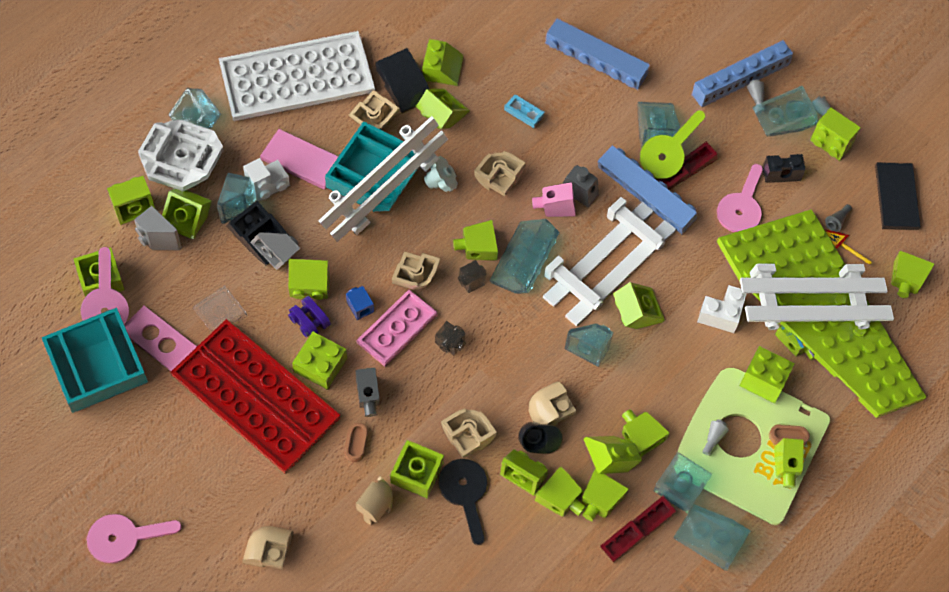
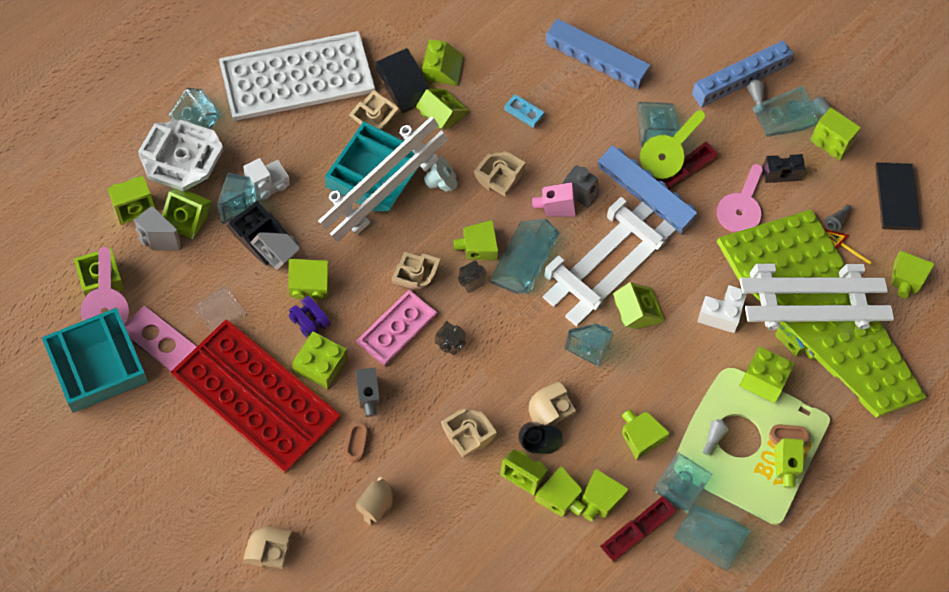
bright pink piece [87,514,181,563] -> none
bright pink tile [260,129,338,190] -> none
blue brick [346,286,374,320] -> none
lime brick [390,440,444,499] -> none
black piece [439,459,487,545] -> none
lime slope [584,436,642,474] -> none

